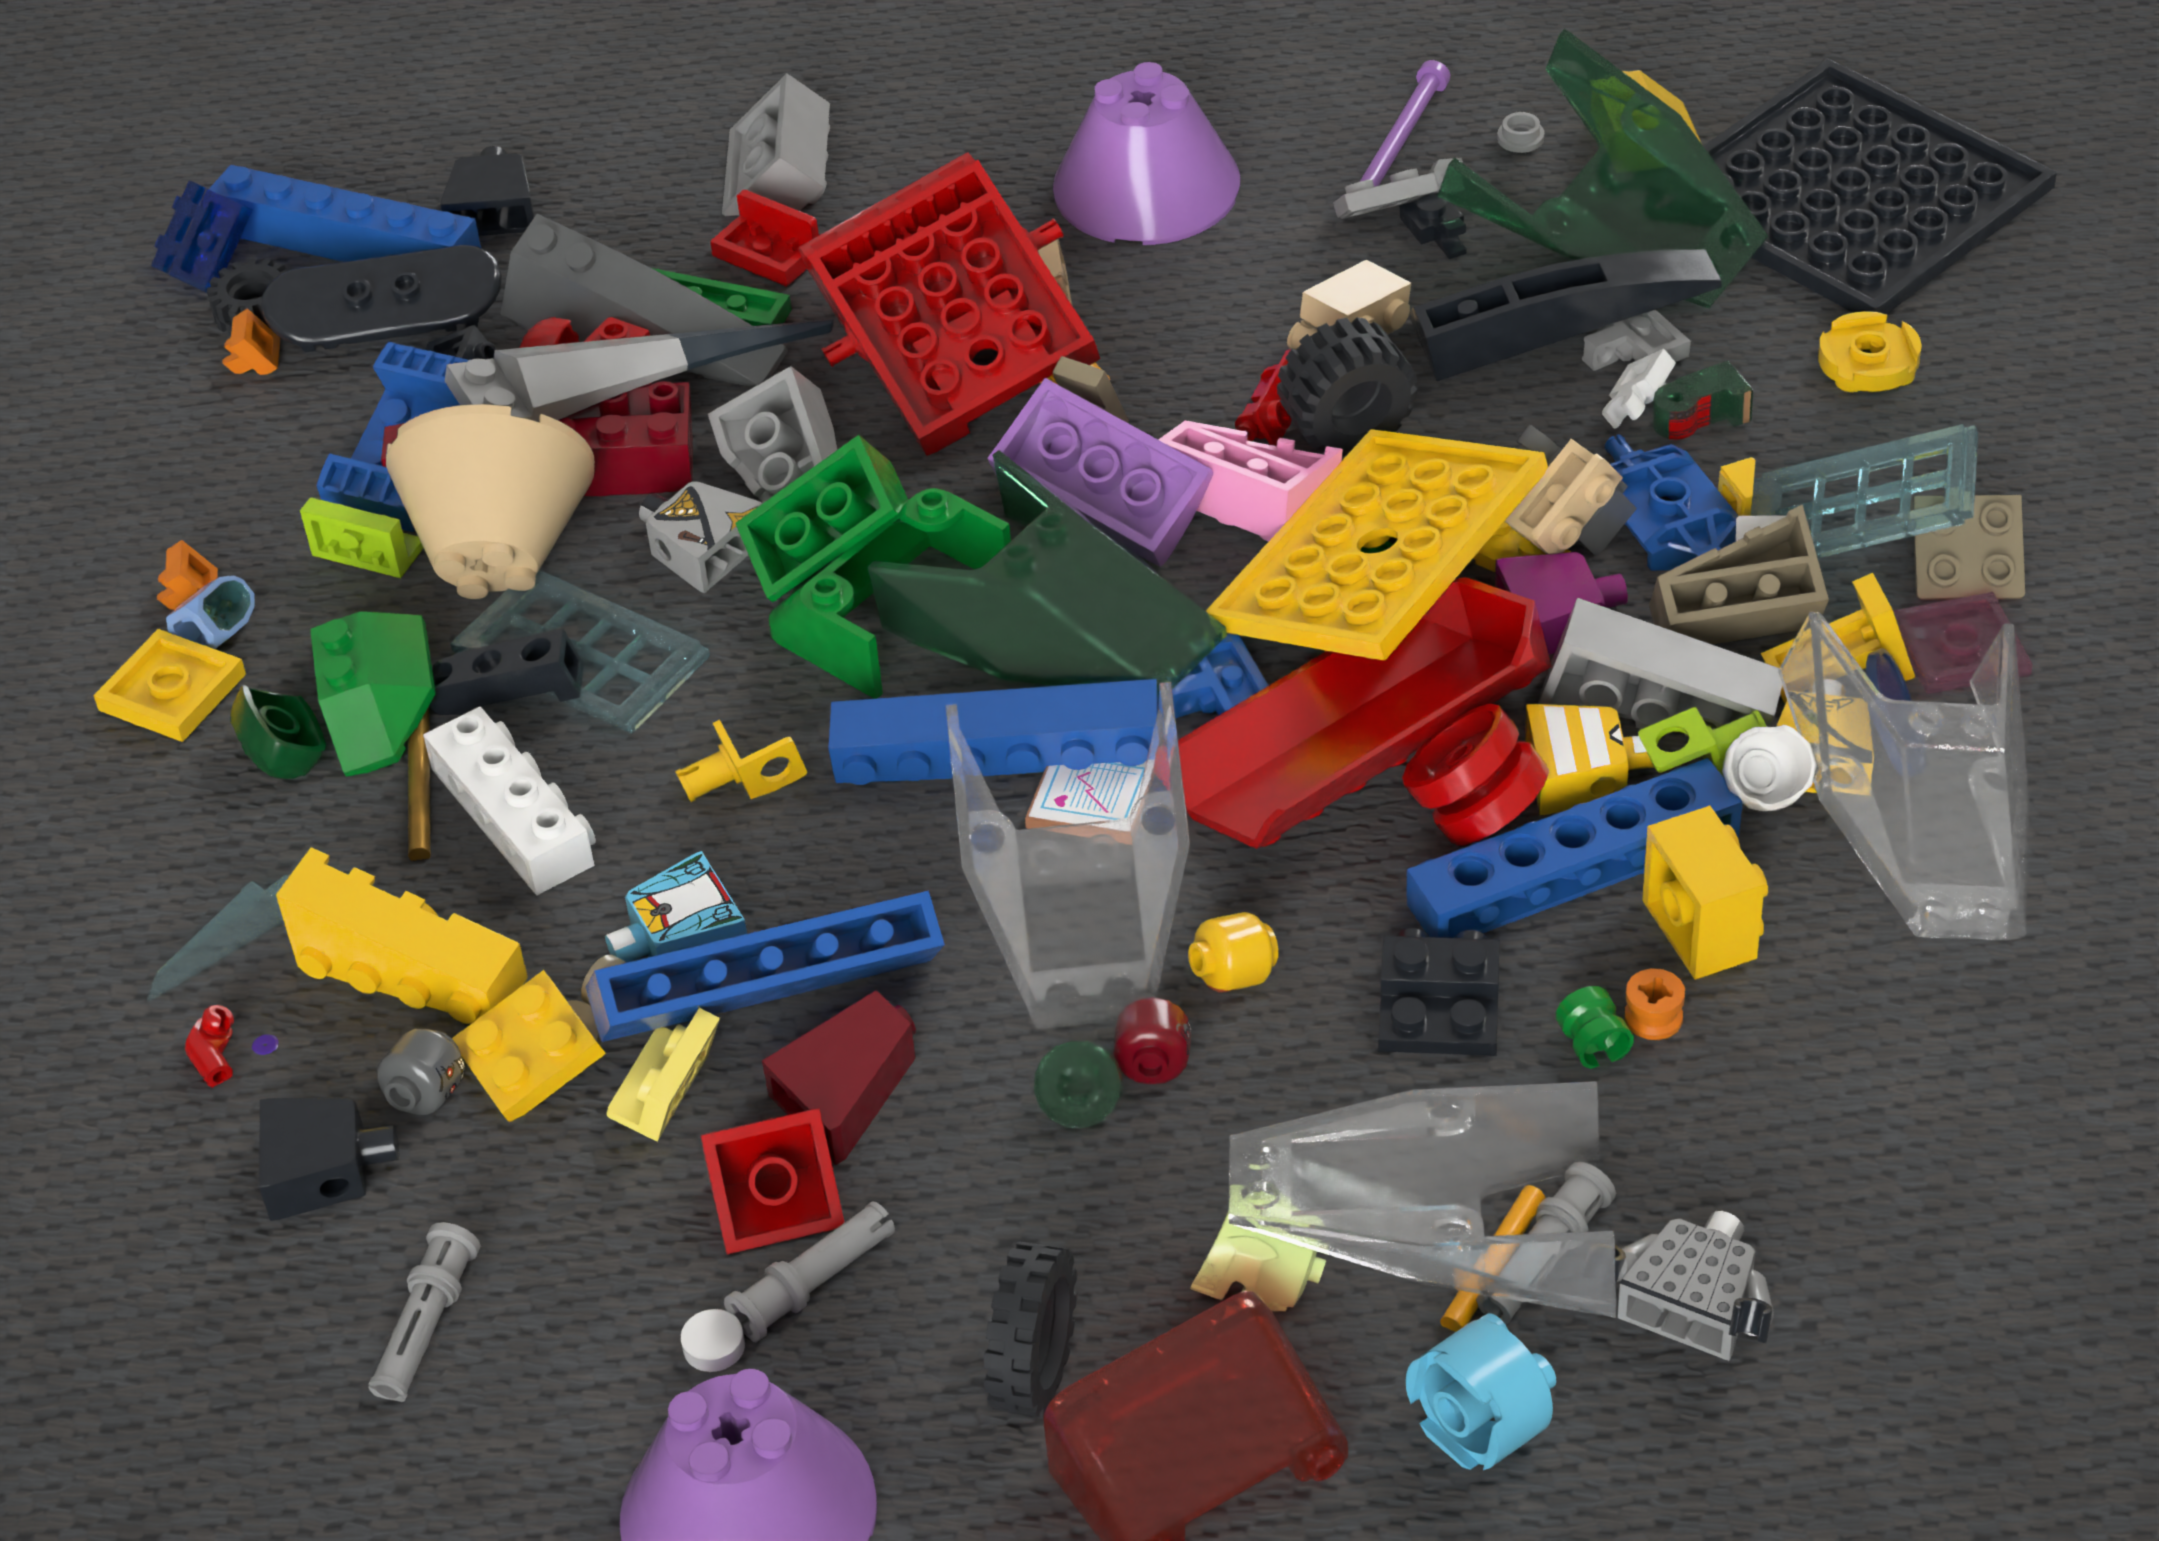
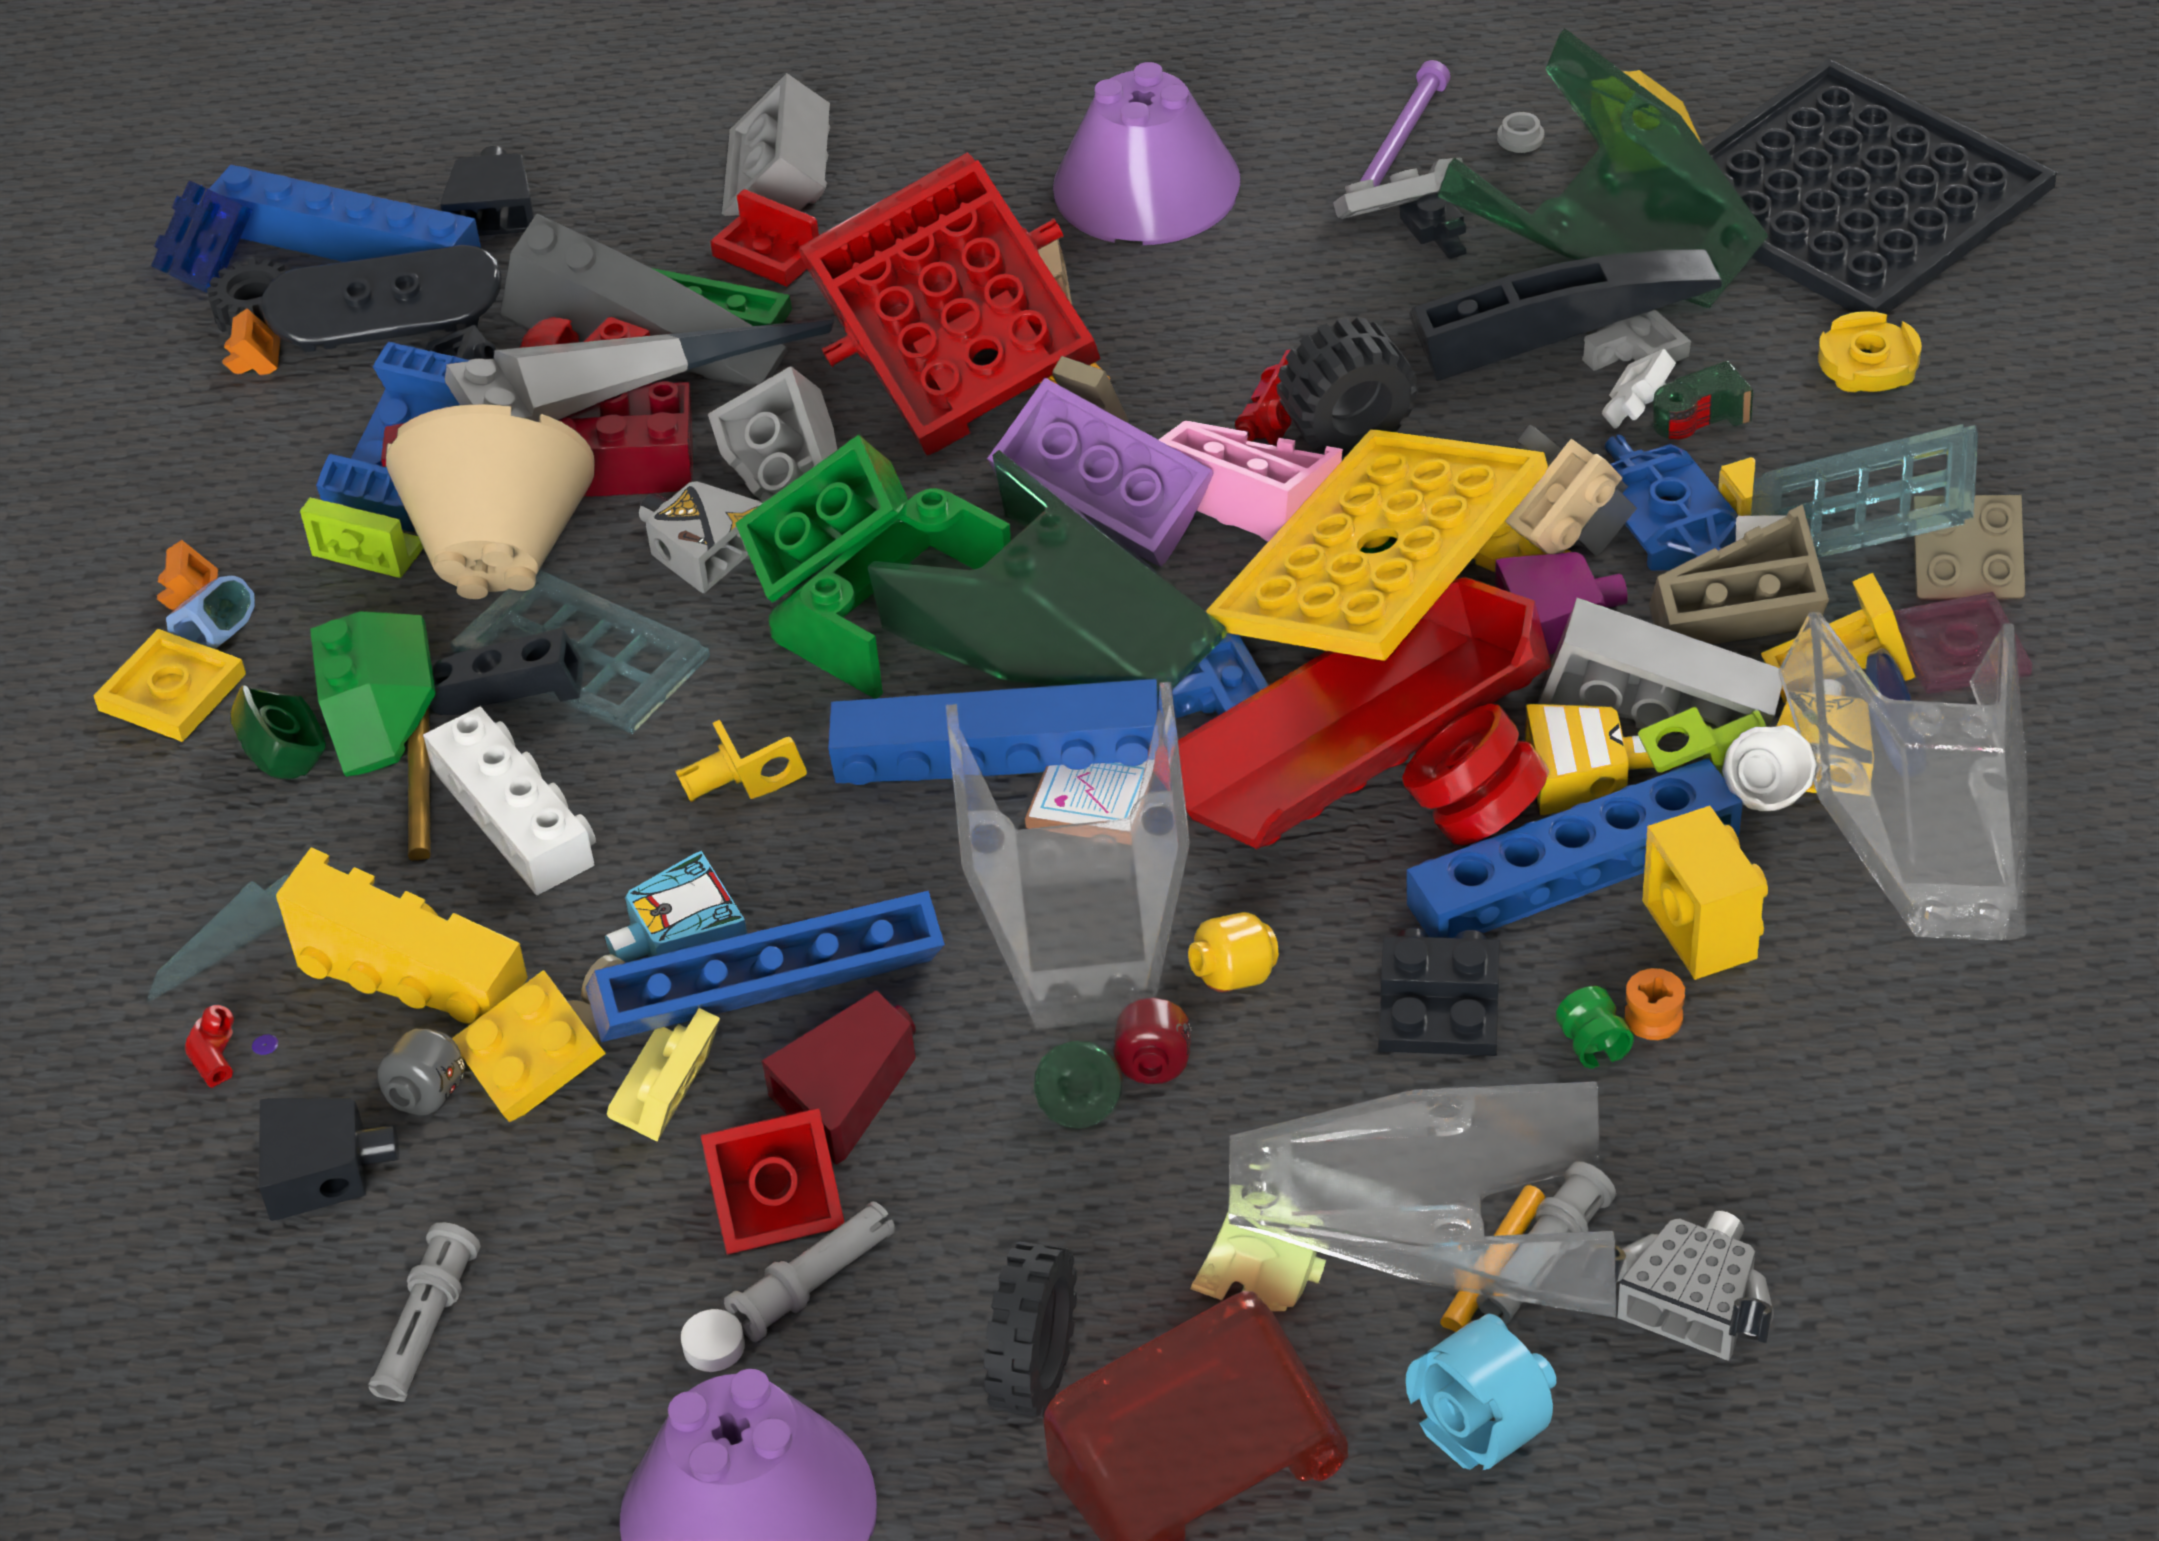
tan hinge [1287,260,1411,349] -> none

